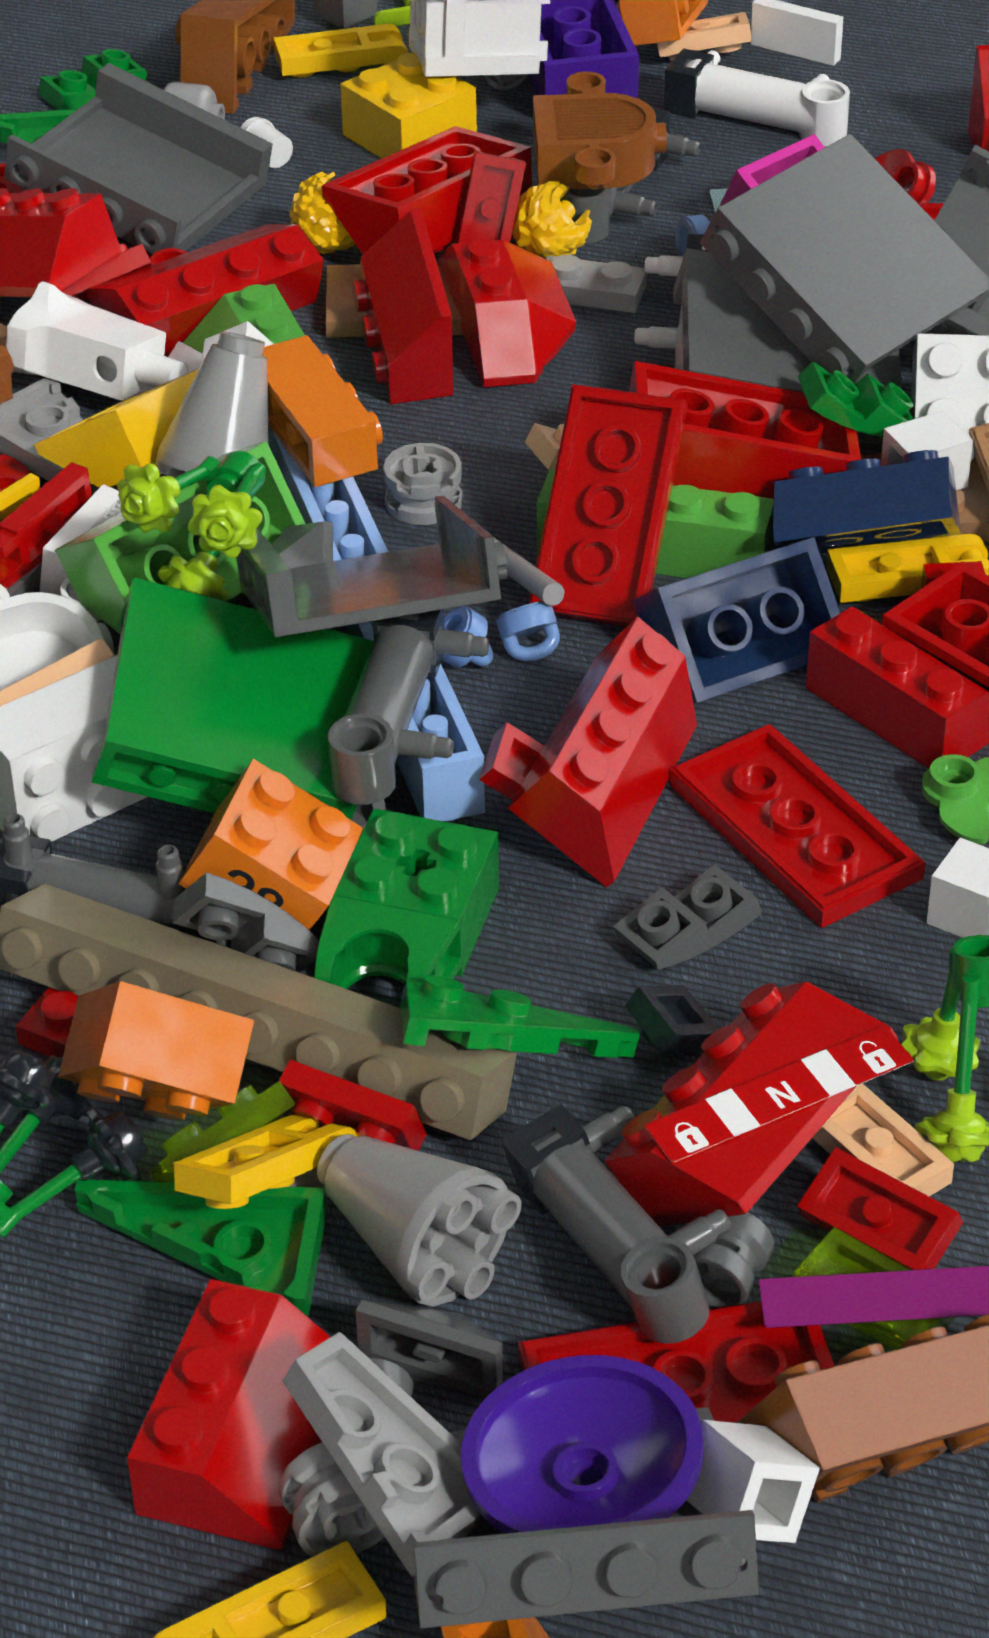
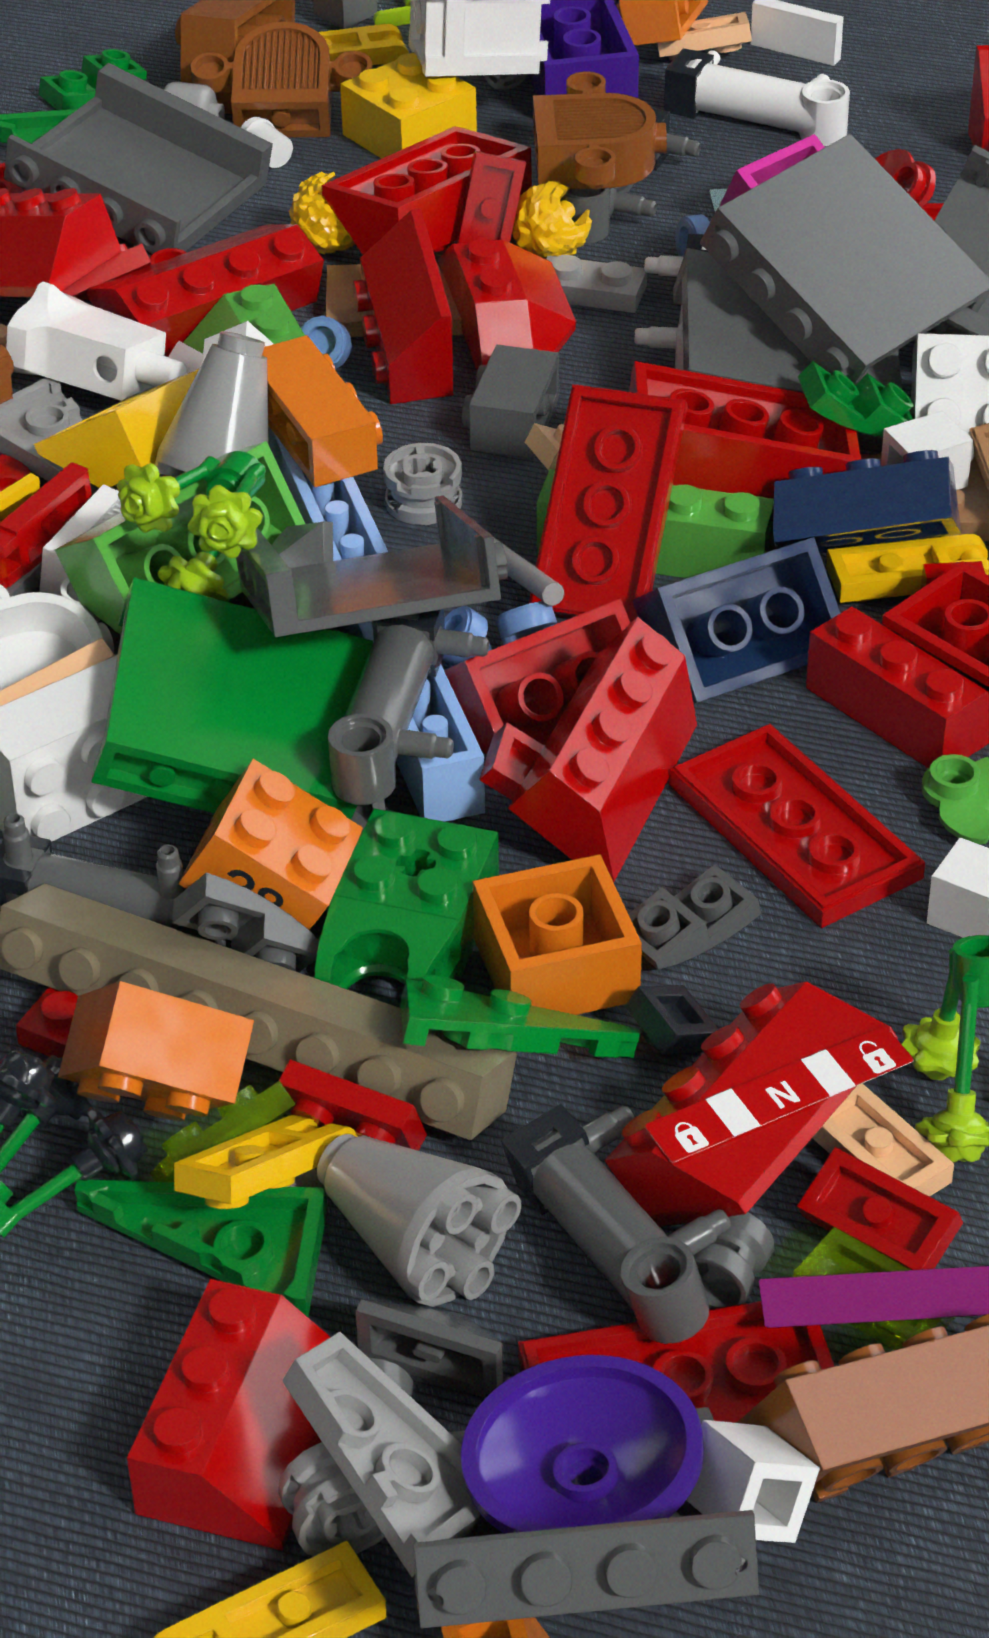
none -> dark orange piece [191,21,372,137]
none -> medium blue tile [301,316,354,369]
none -> red slope [444,598,630,755]
none -> dark grey brick [462,344,559,459]
none -> orange brick [473,854,642,1015]

